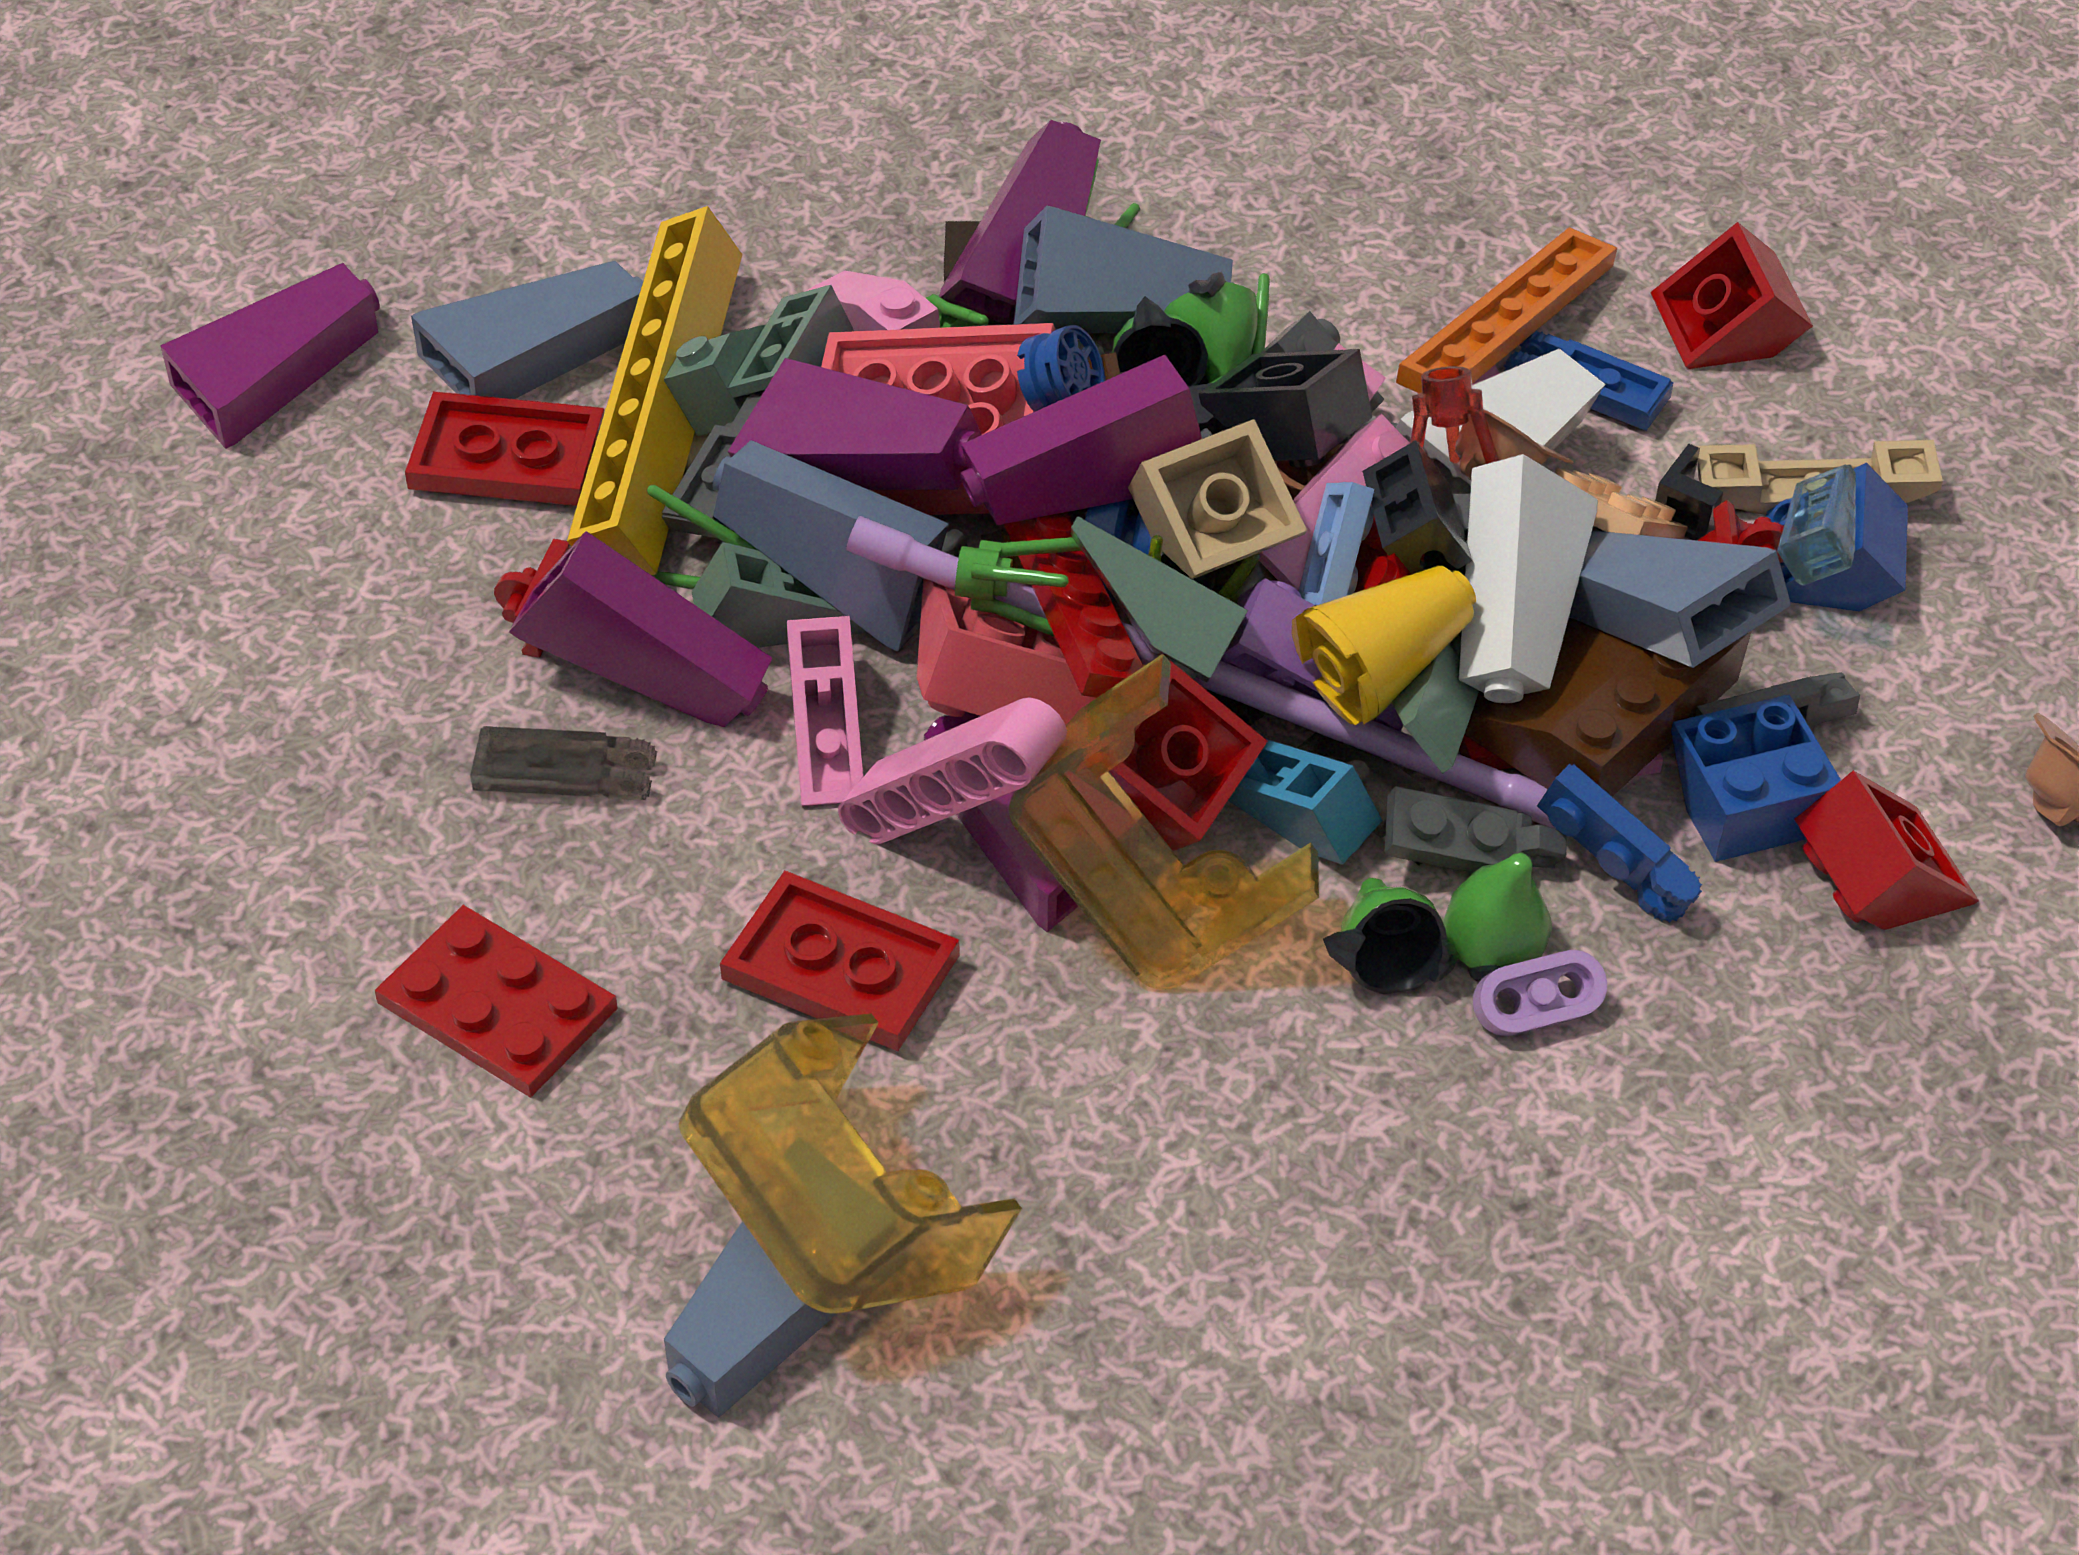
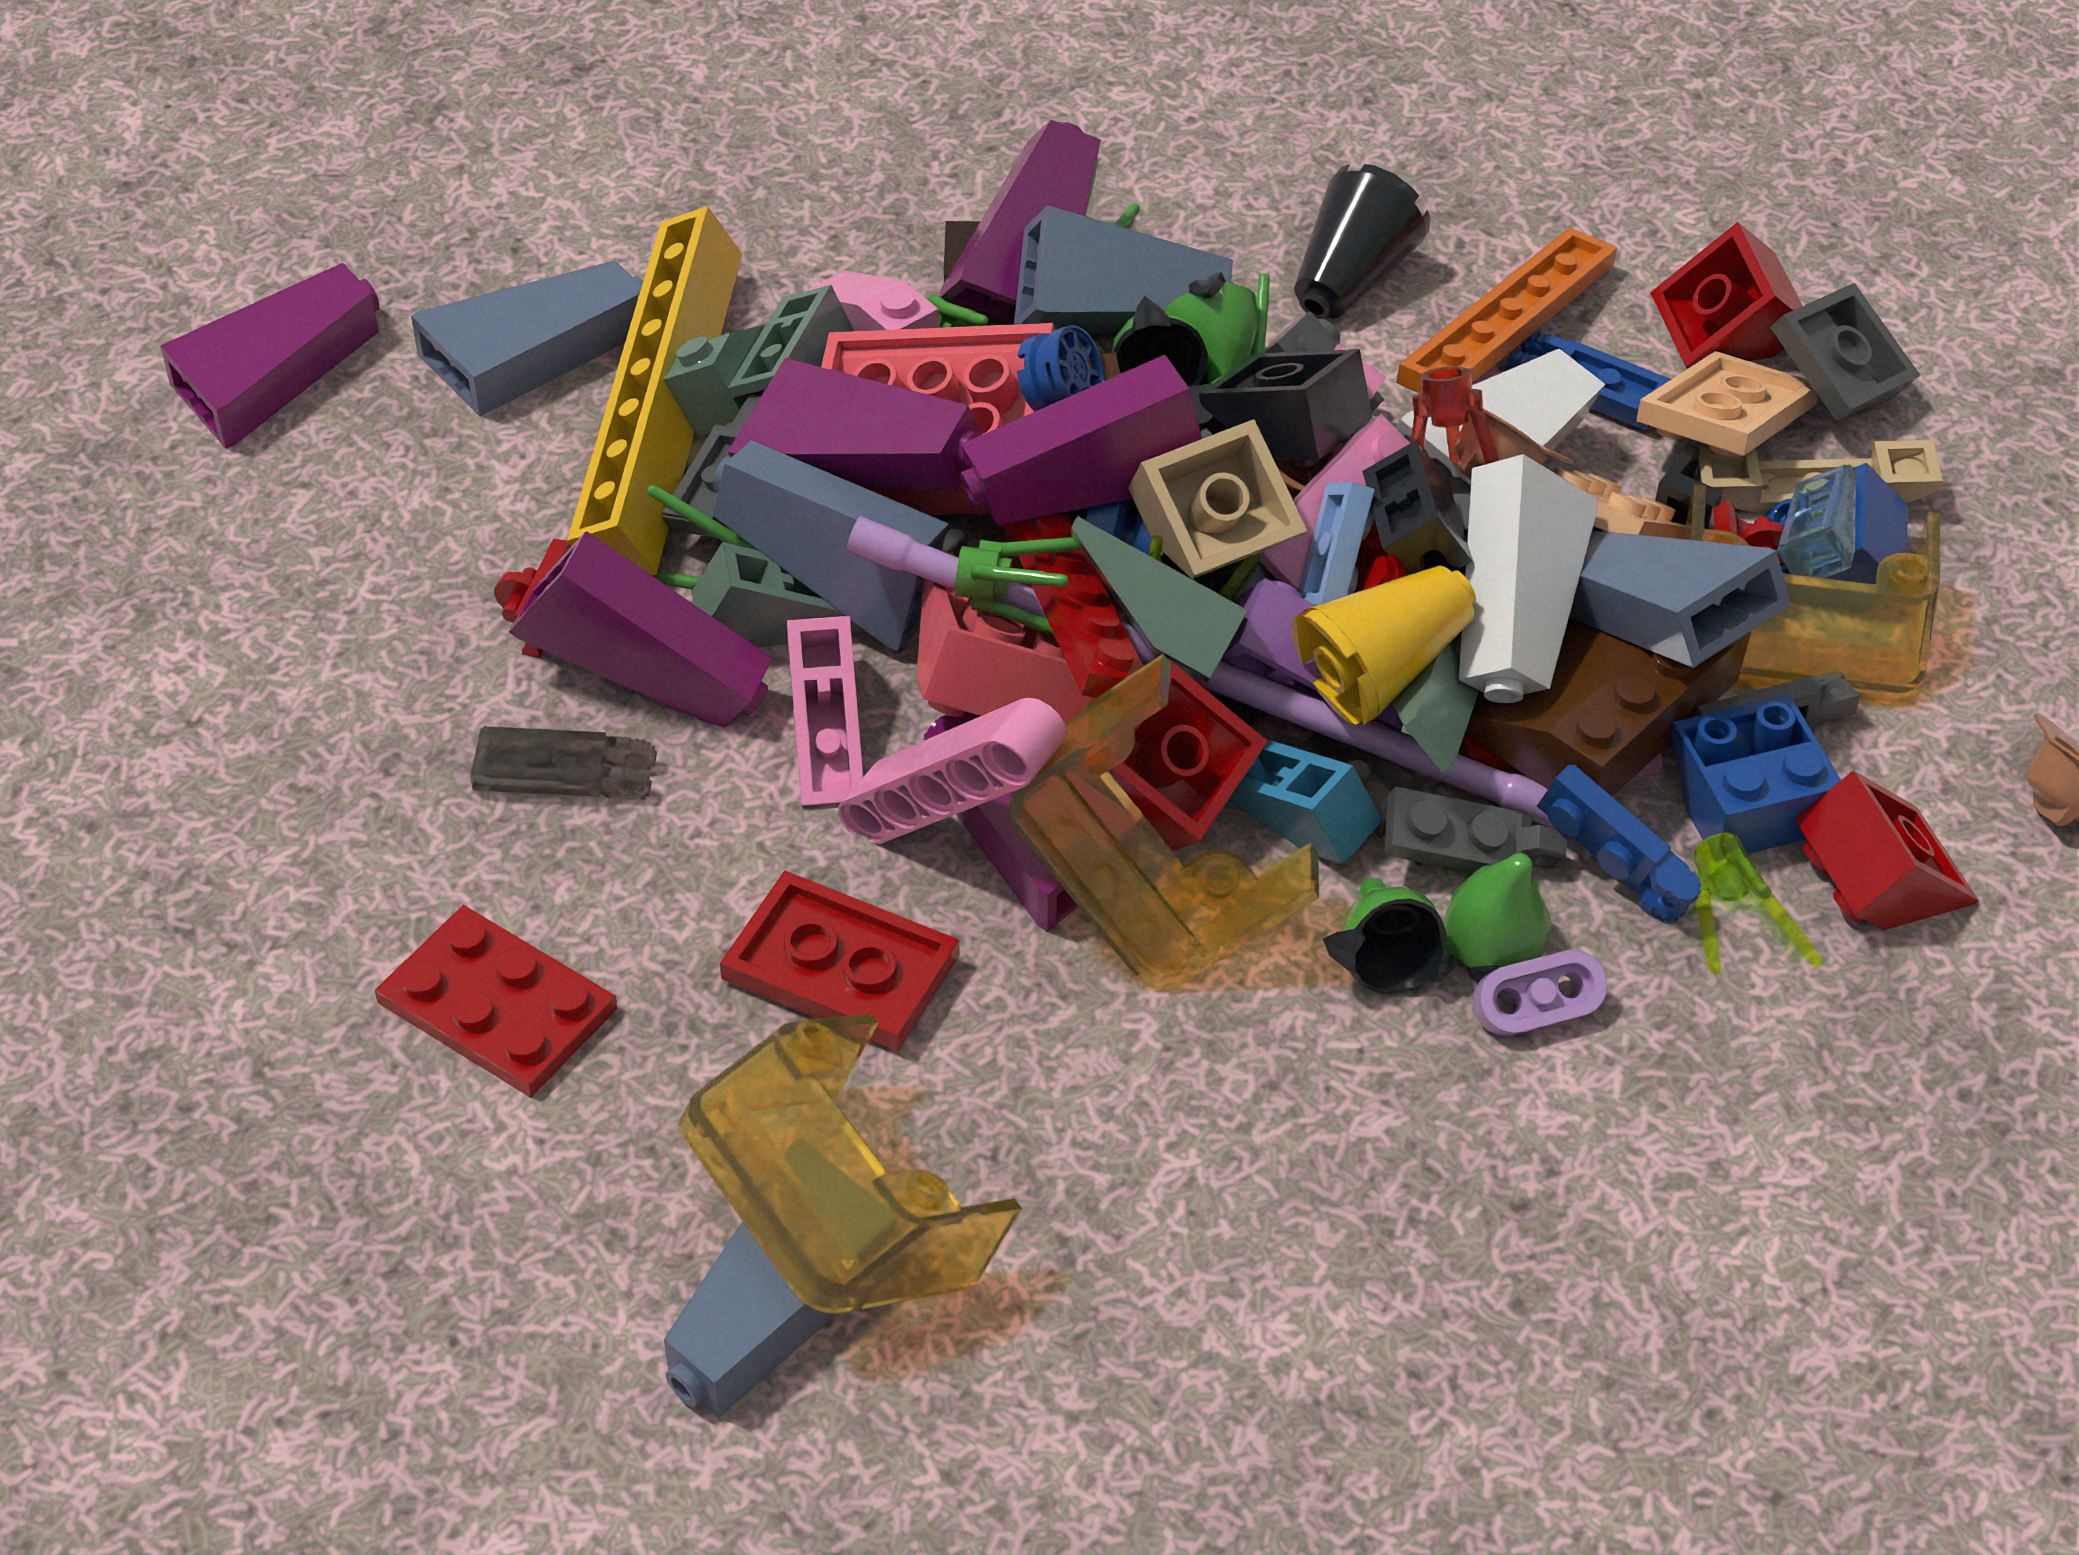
red plate [405,391,605,506] -> none
none -> black cone [1294,164,1431,319]
none -> light nougat plate [1636,351,1818,457]
none -> clear yellow windscreen [1683,484,1940,707]
none -> clear neon green plant [1693,833,1823,975]
none -> dark grey plate [1770,283,1920,421]

